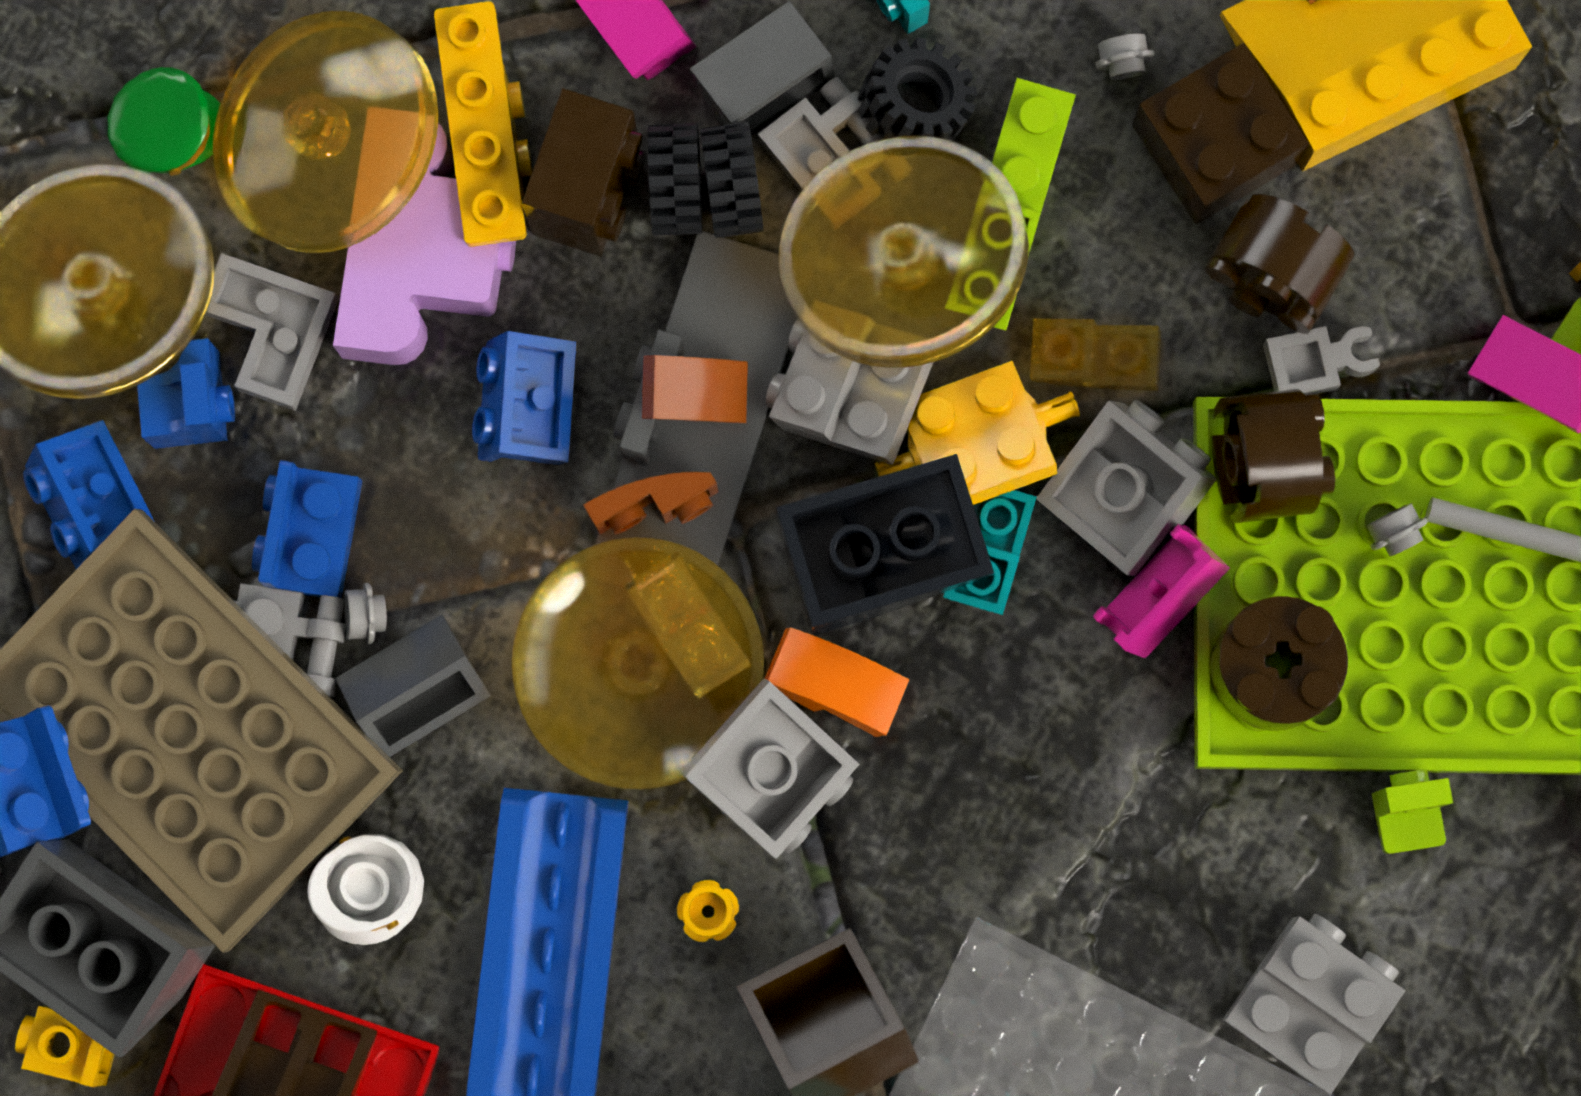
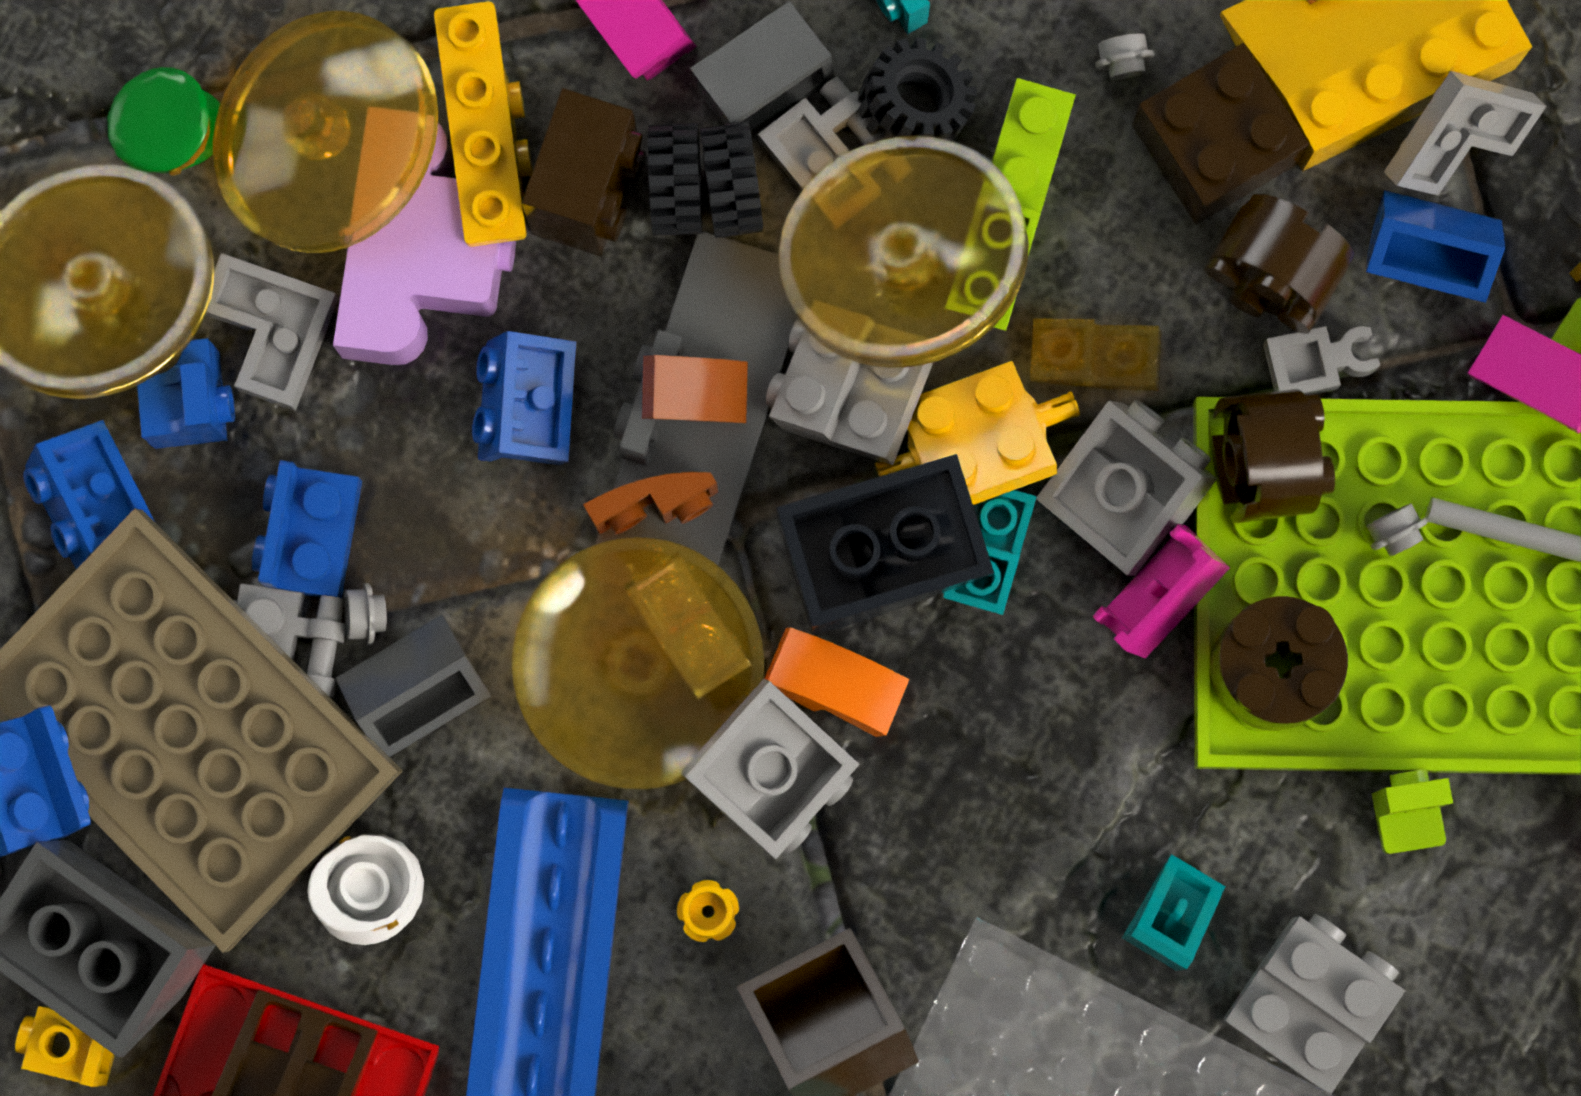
none -> teal slope [1122,854,1226,971]
none -> blue brick [1366,190,1505,303]
none -> light grey plate [1384,71,1547,196]

